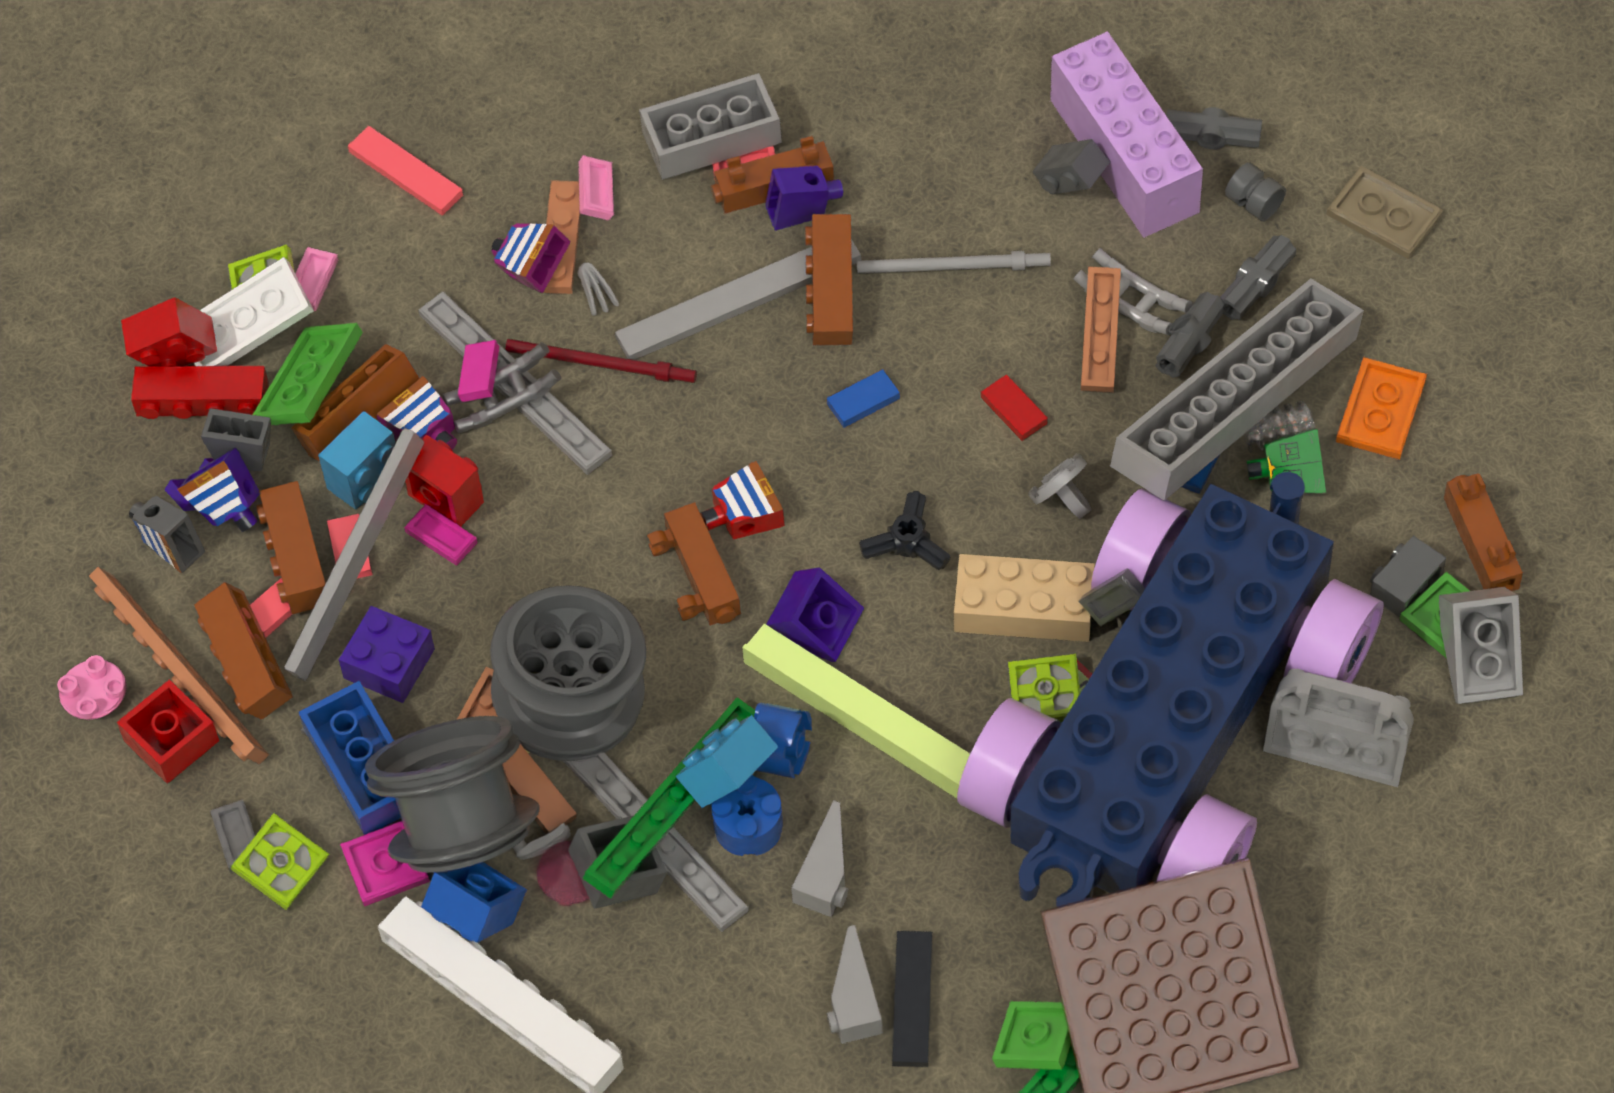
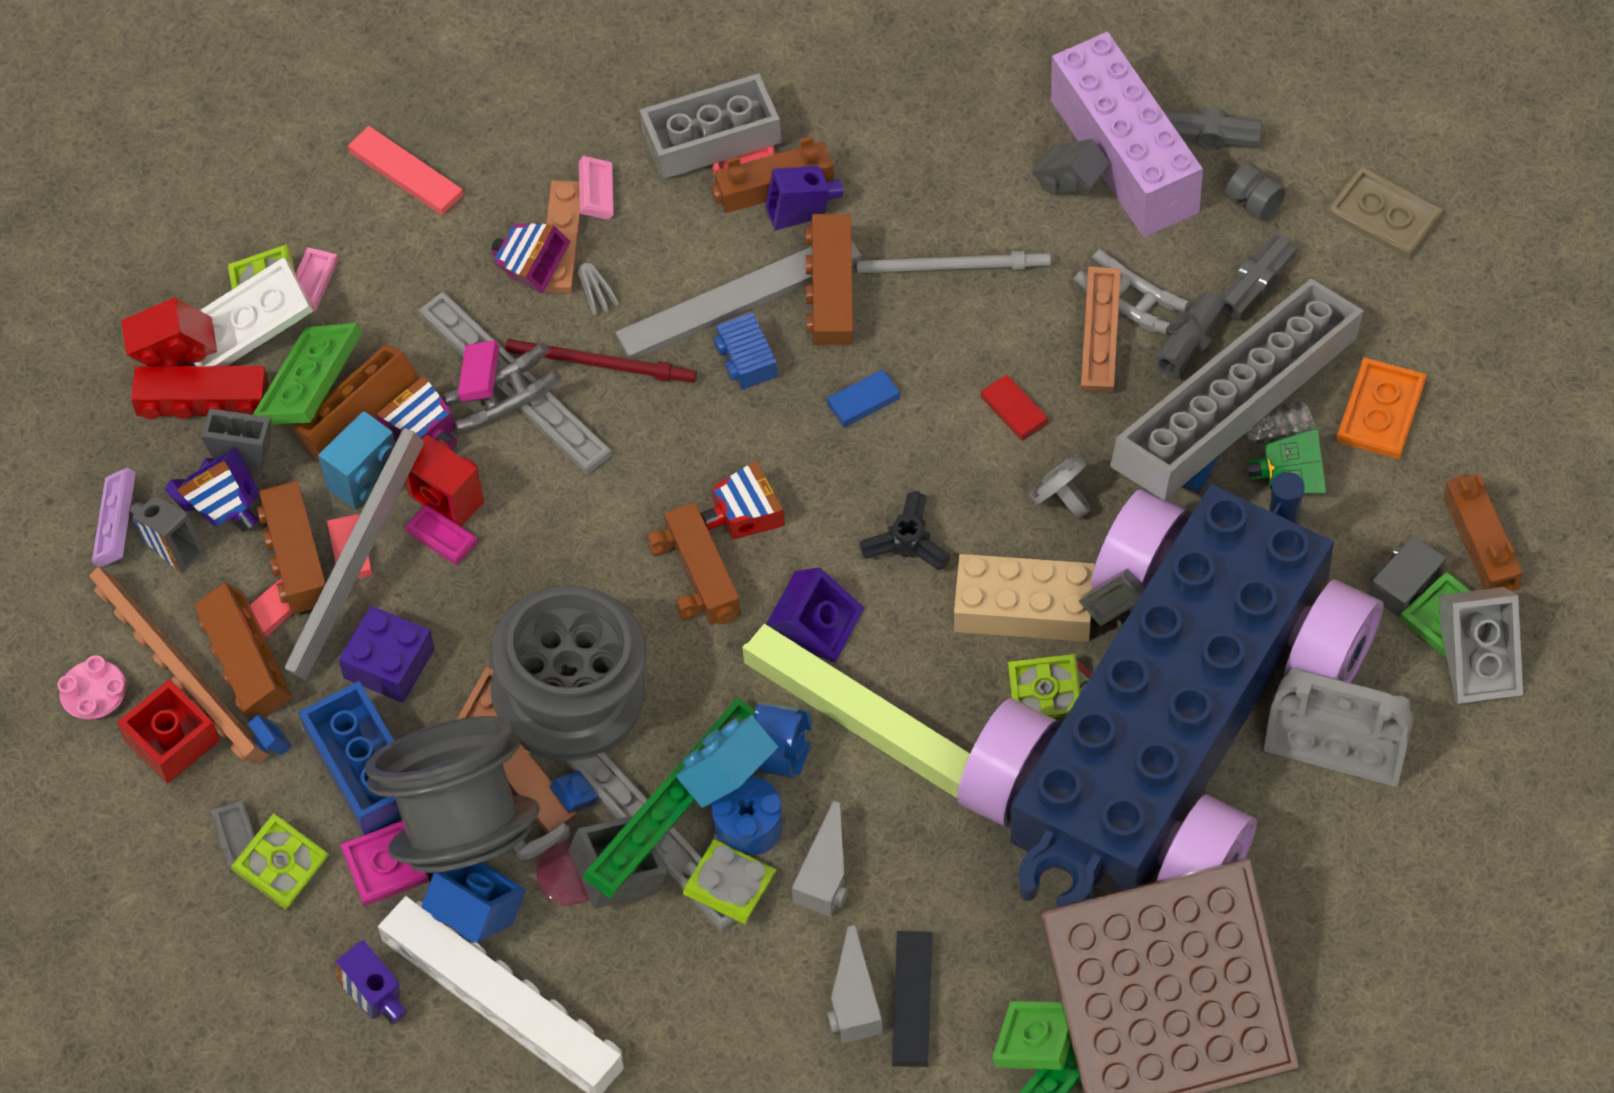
none -> lavender tile [92,467,136,567]
none -> blue plate [248,715,292,755]
none -> dark purple torso [335,940,408,1025]
none -> blue plate [550,770,599,813]
none -> piece [683,839,776,924]
none -> blue brick [713,312,778,390]

